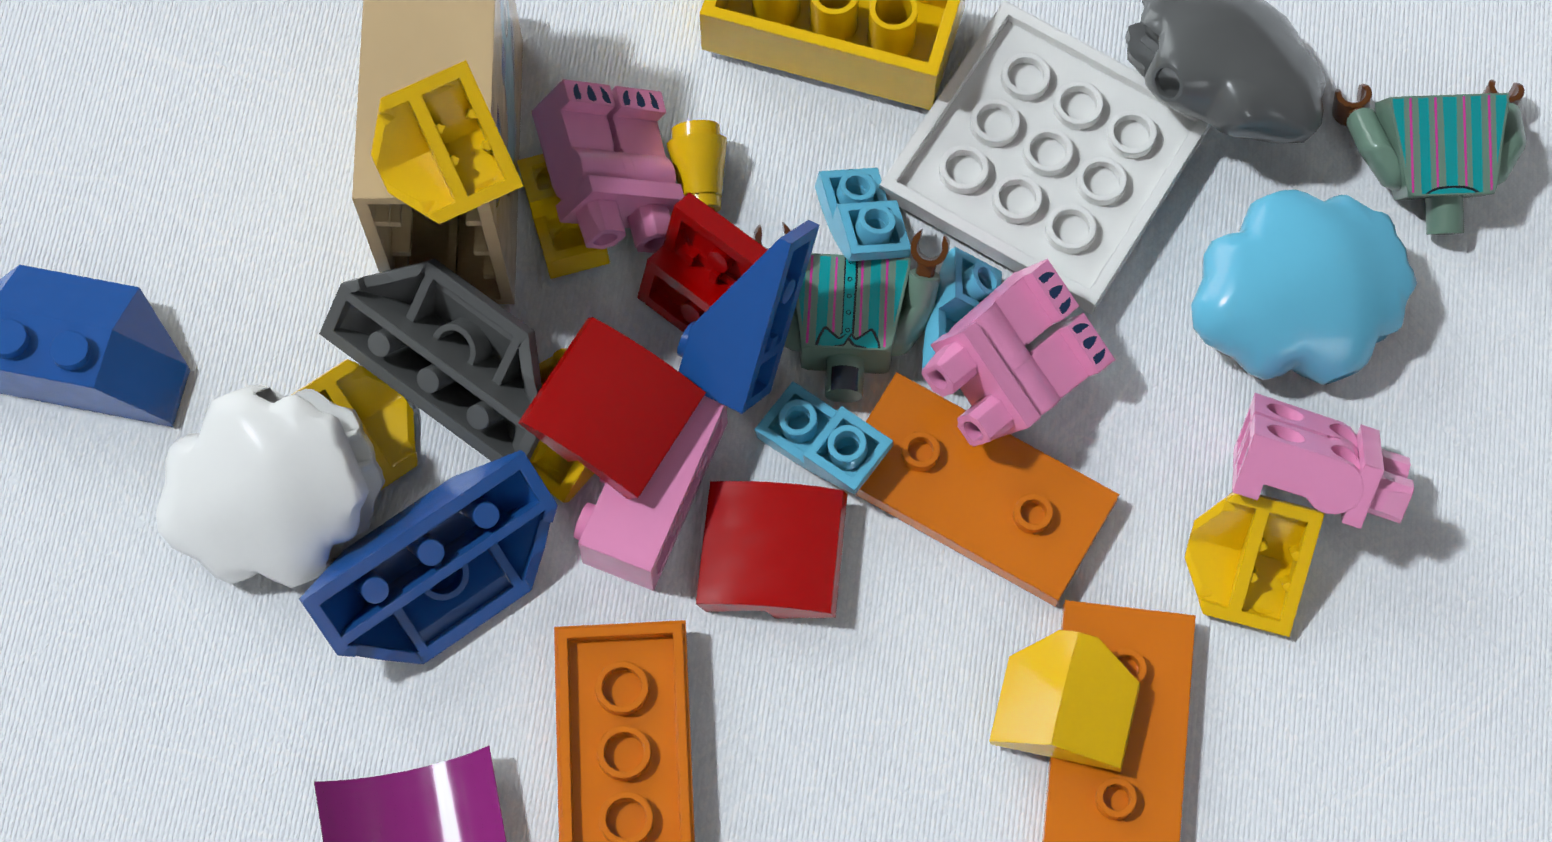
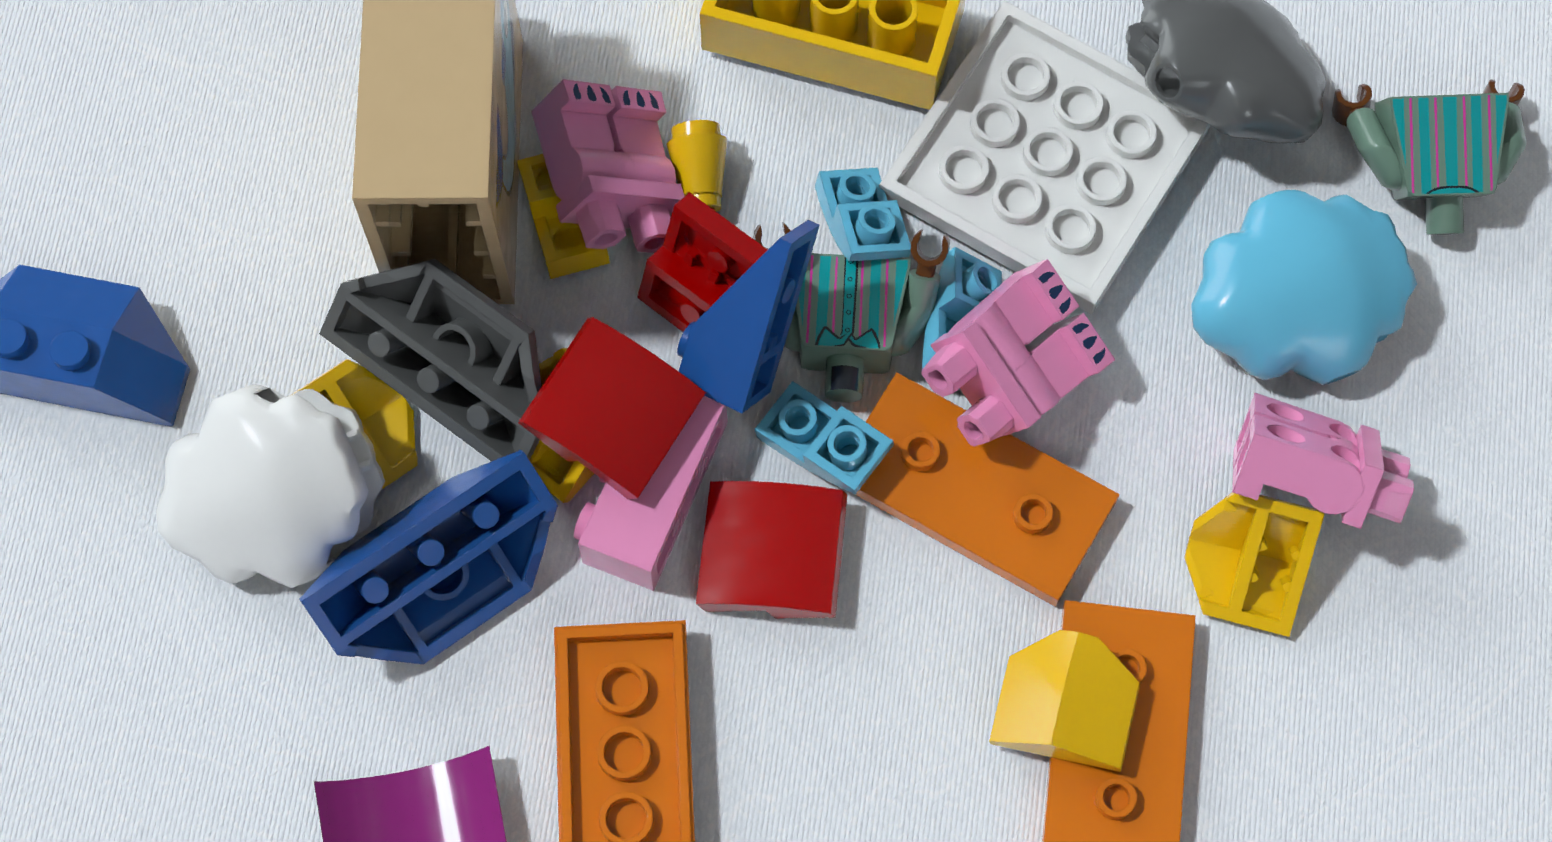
yellow slope [371,60,523,224] -> none

